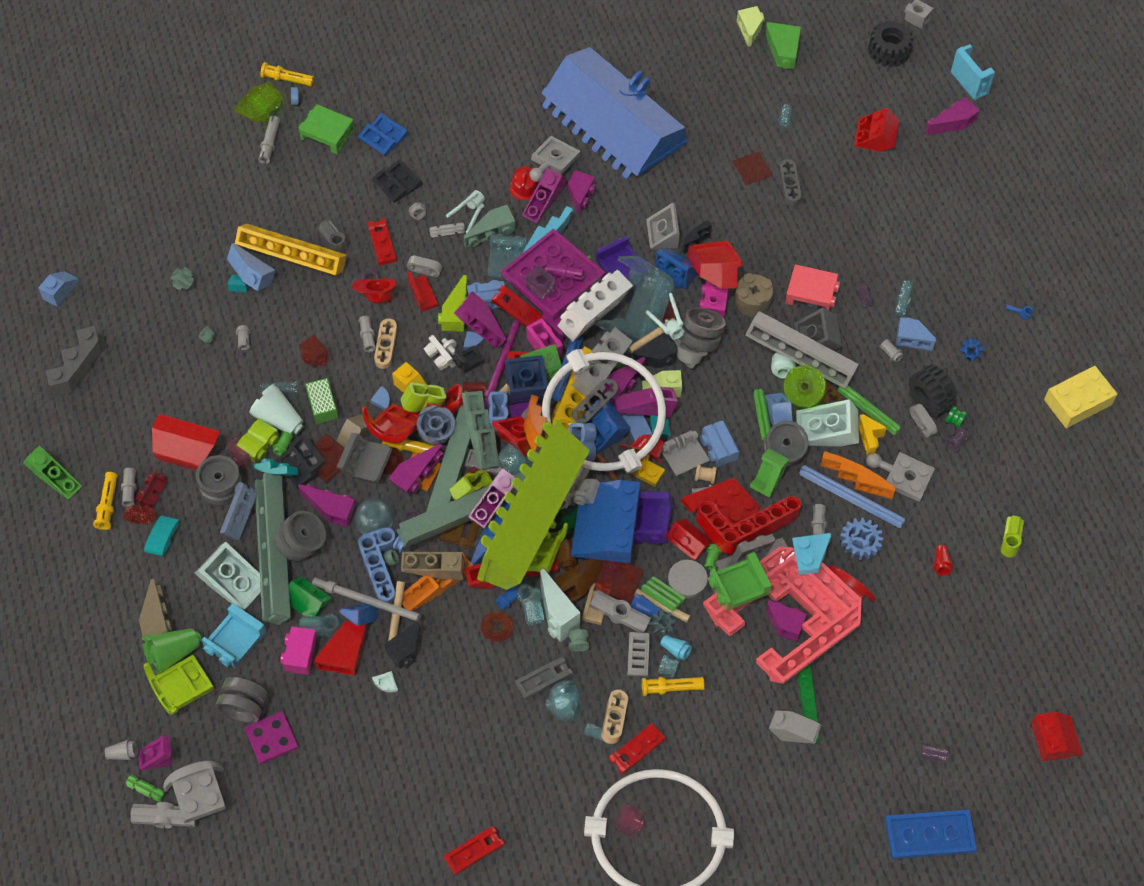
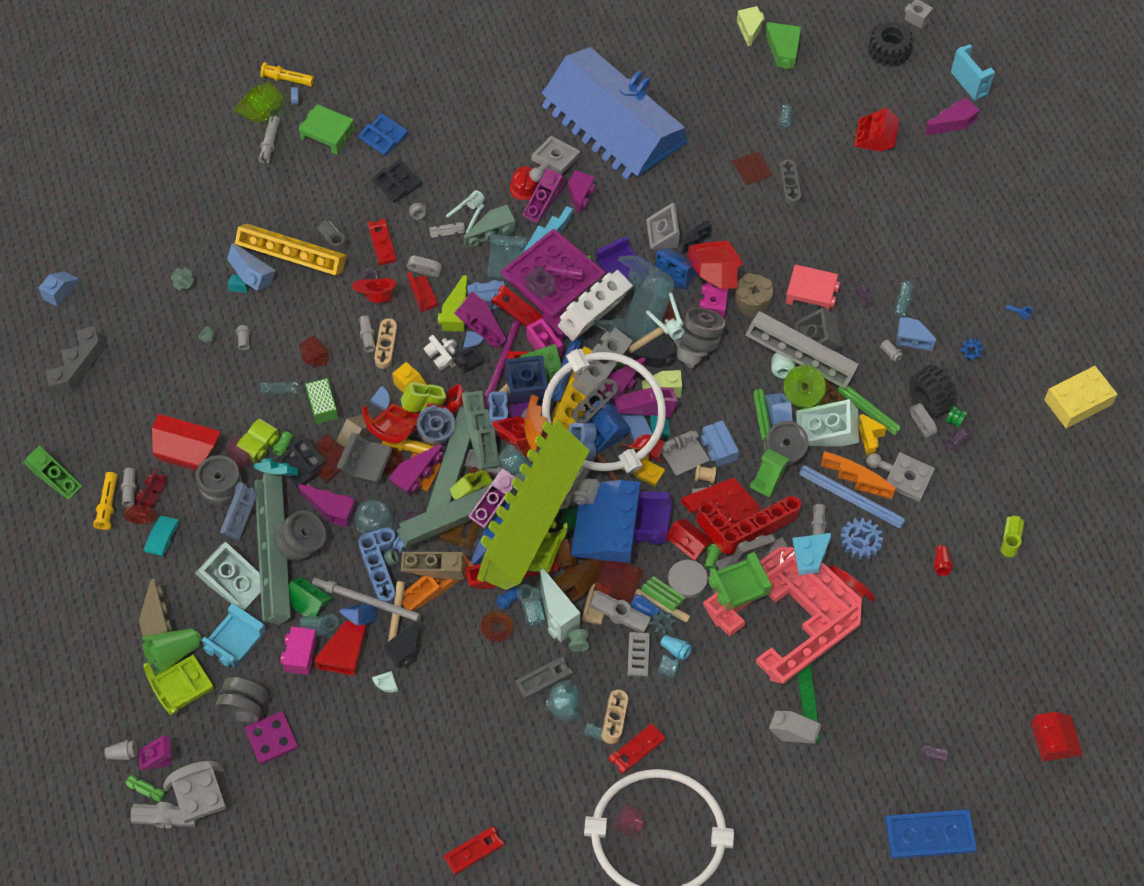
light aqua cone [249,384,304,435] -> none
clear red pin [463,380,487,394] -> none
yellow pin [641,677,704,696] -> none
magenta slope [766,600,807,642] -> none

